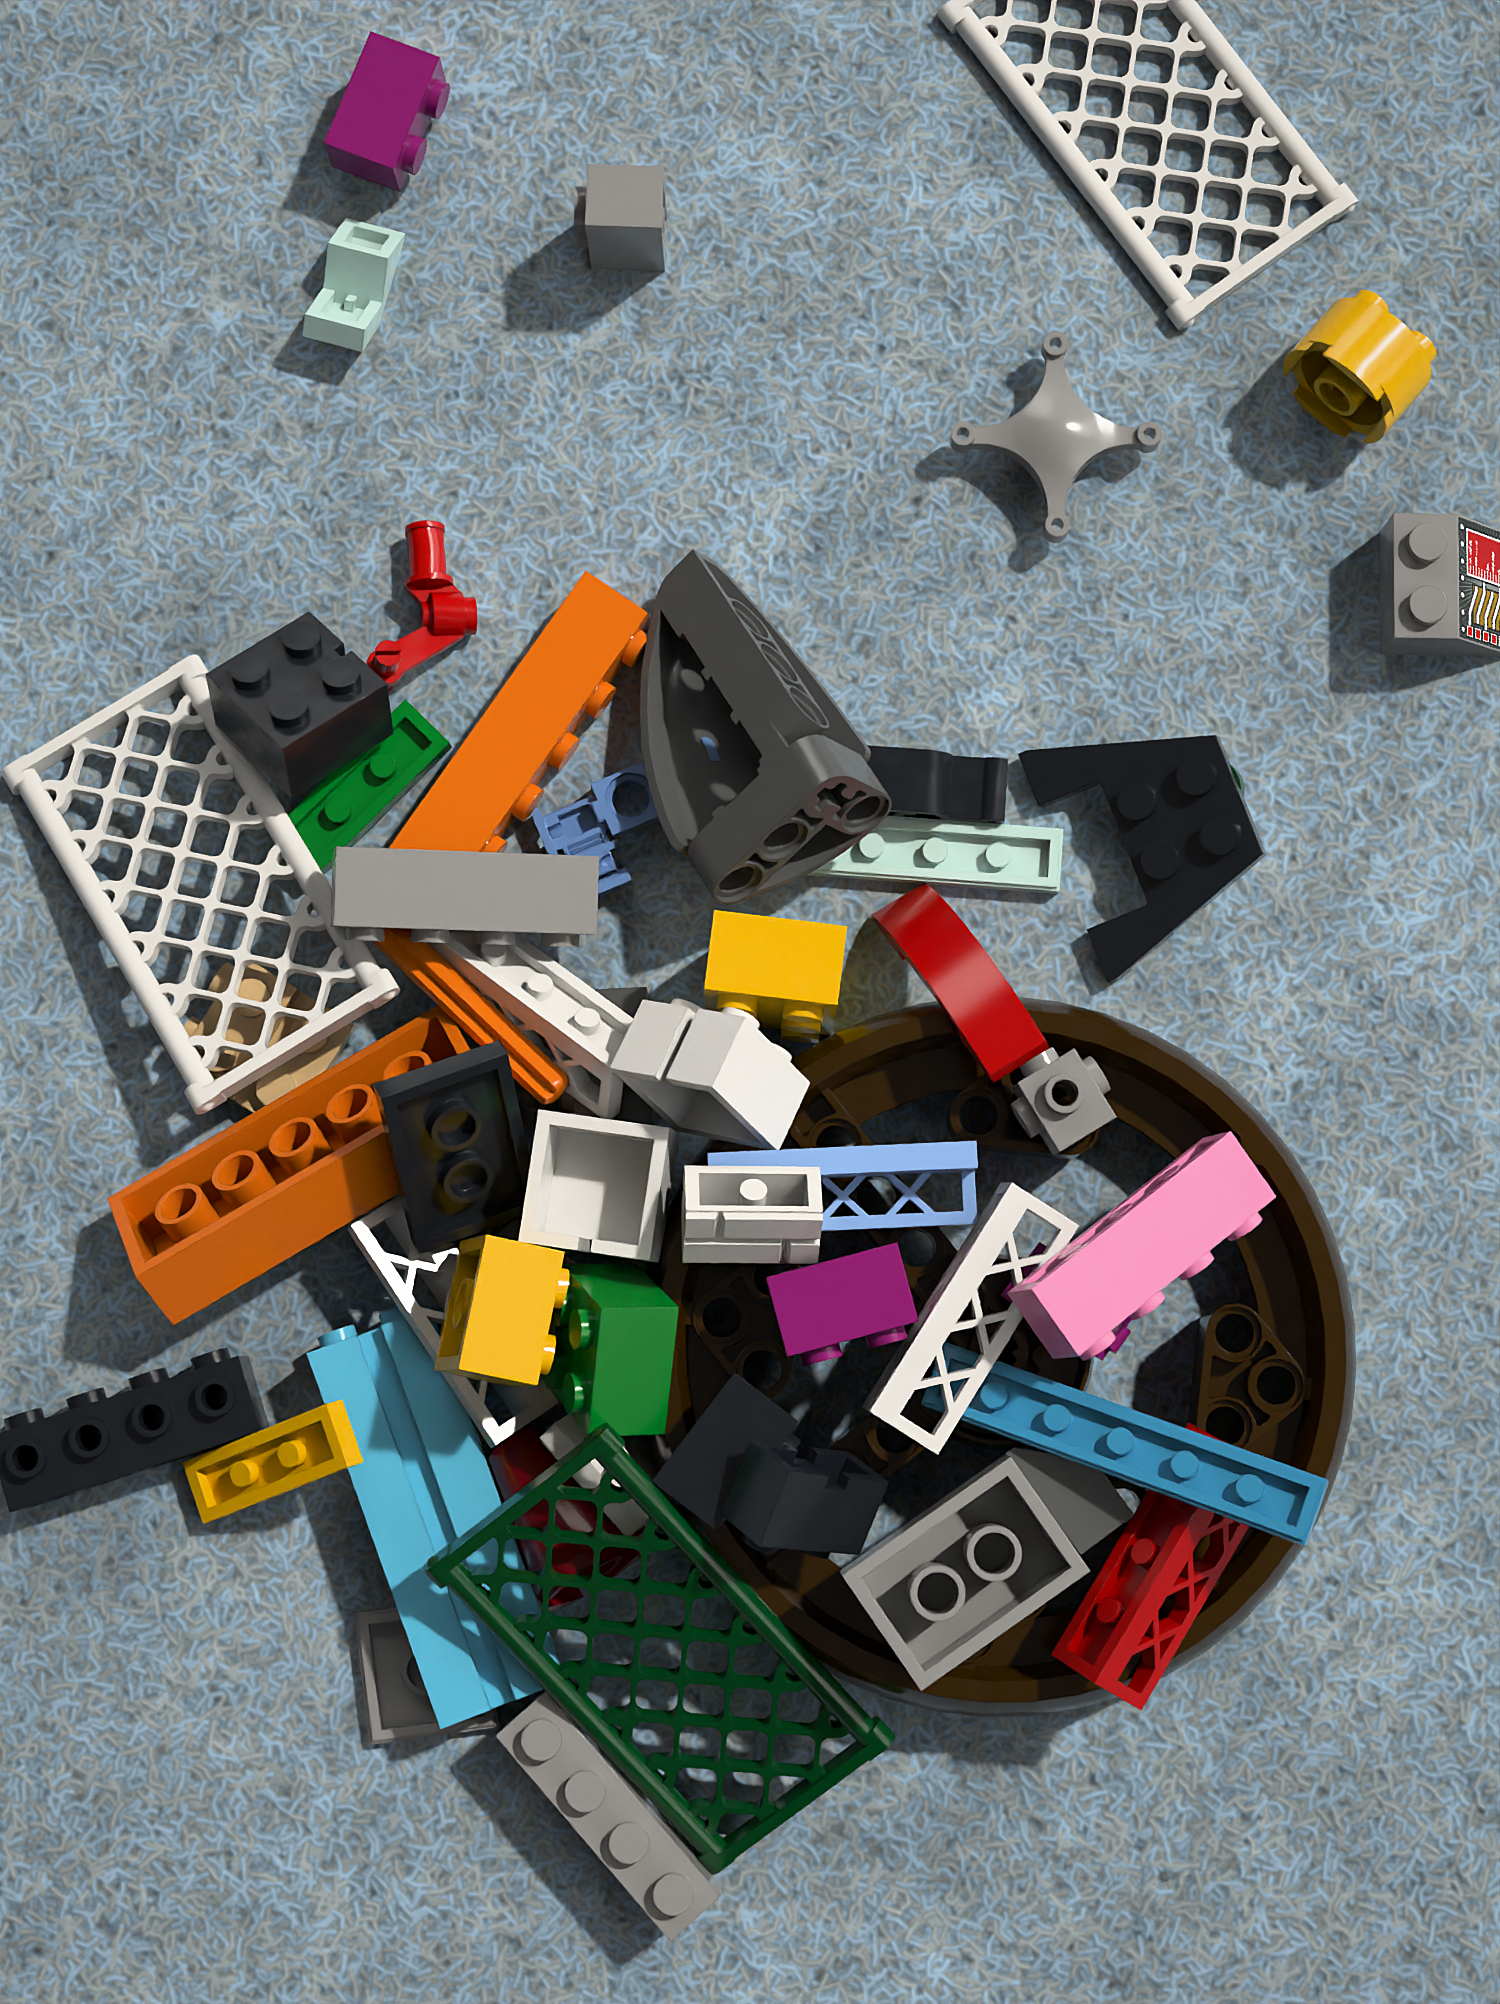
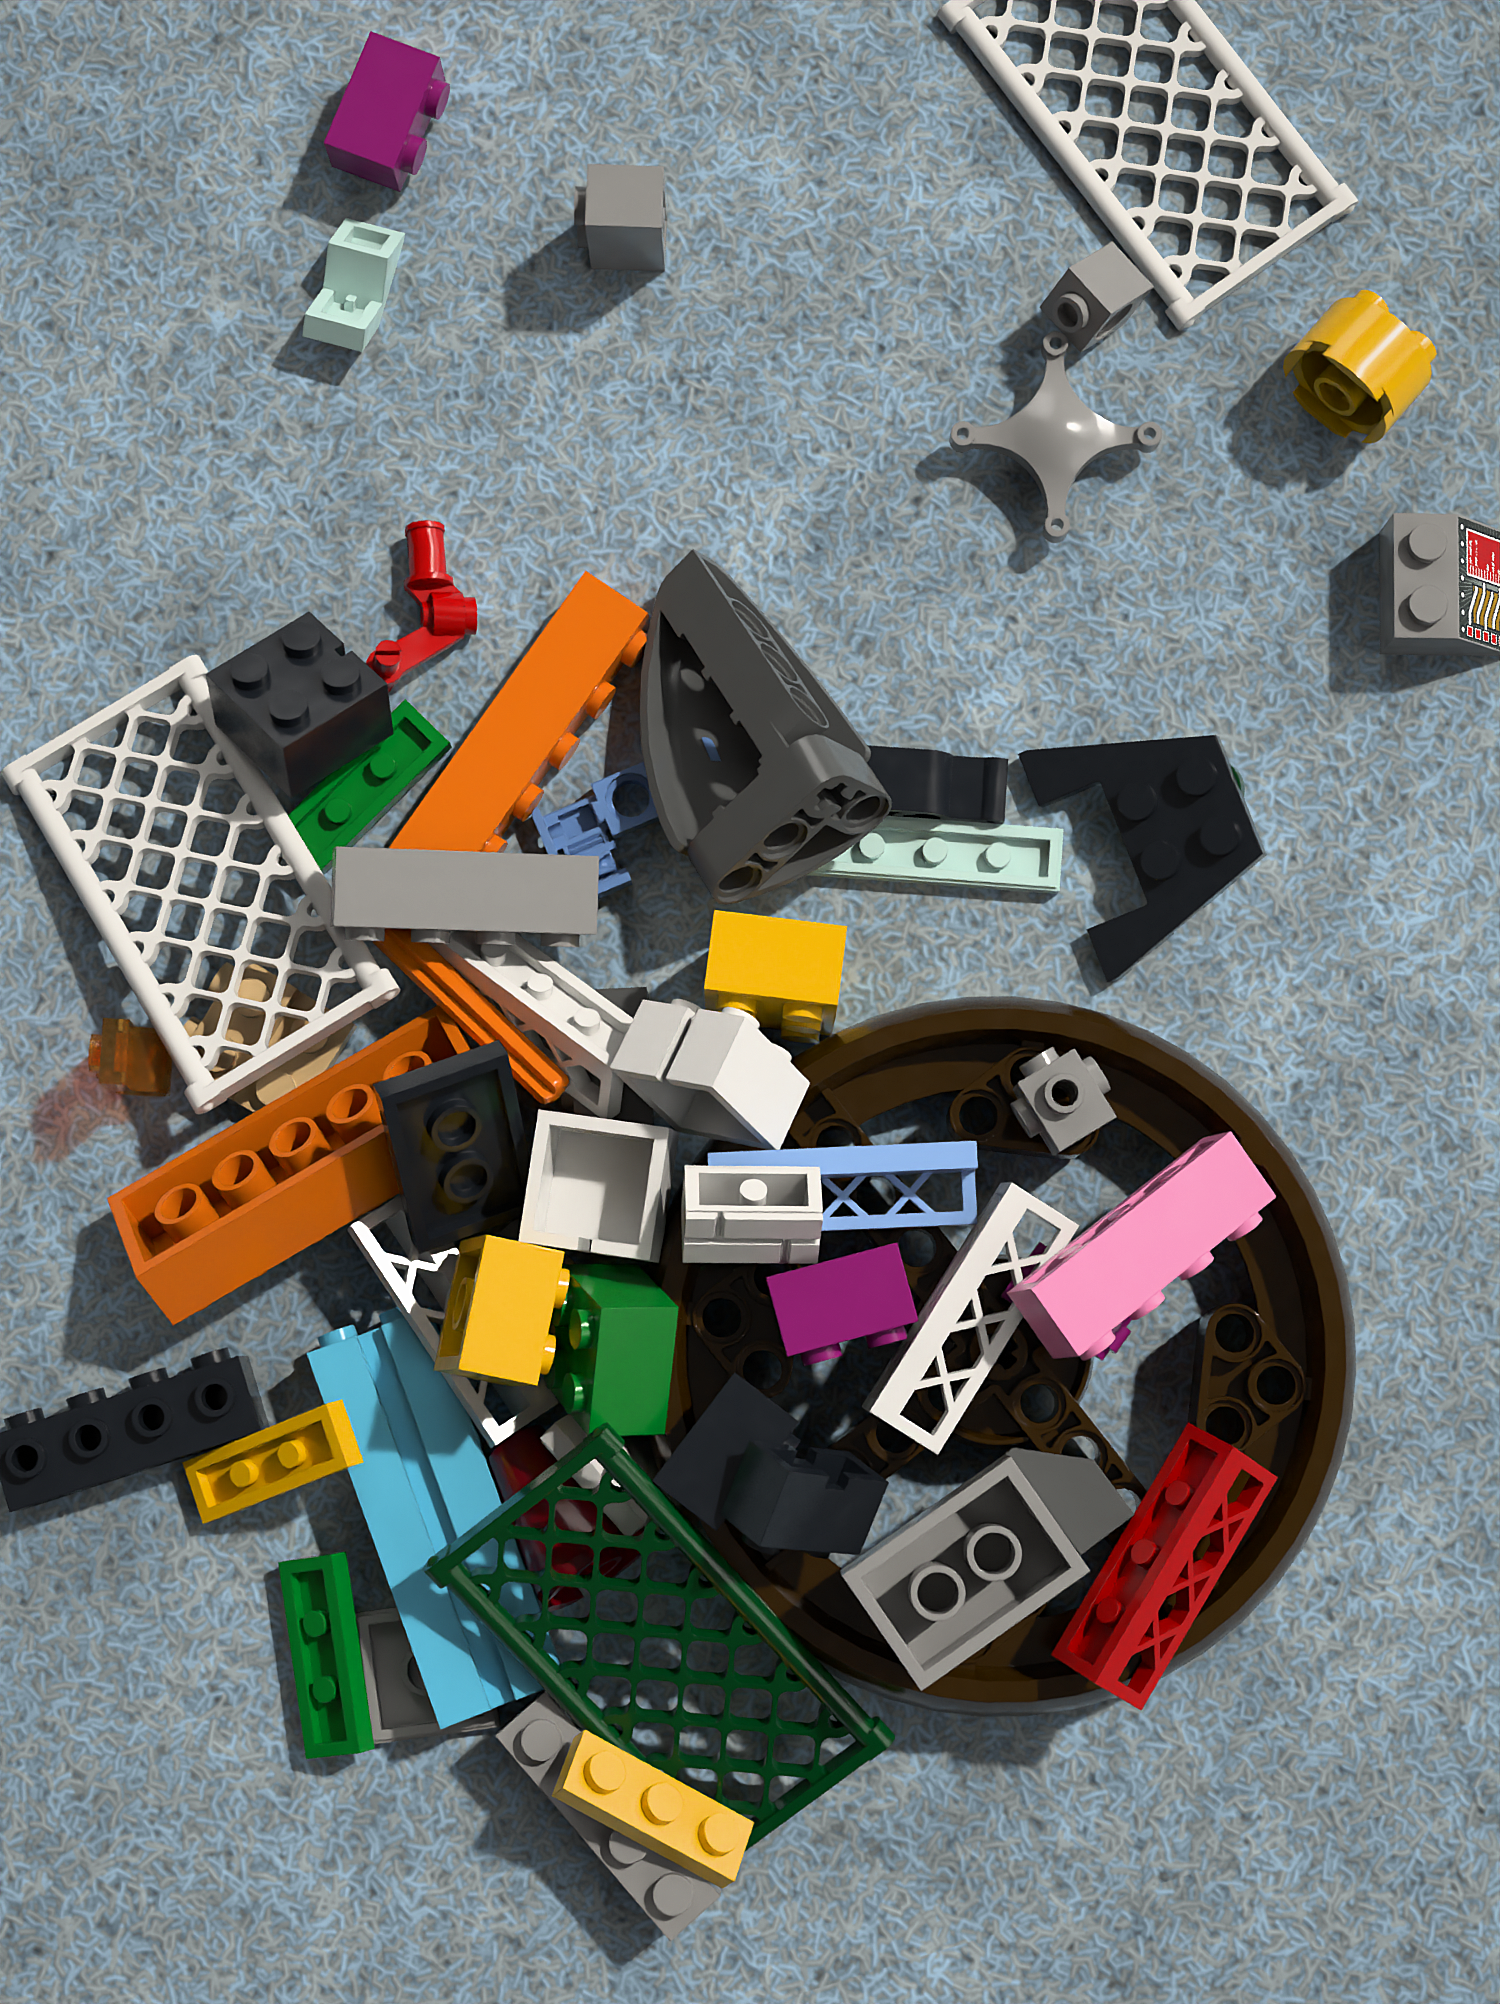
red slope [871,883,1049,1083] -> none
dark azure tile [921,1342,1329,1547] -> none
none -> clear orange plate [88,1018,173,1097]
none -> green plate [278,1551,375,1759]
none -> yellow plate [552,1730,754,1889]
none -> light grey brick [1039,241,1154,352]

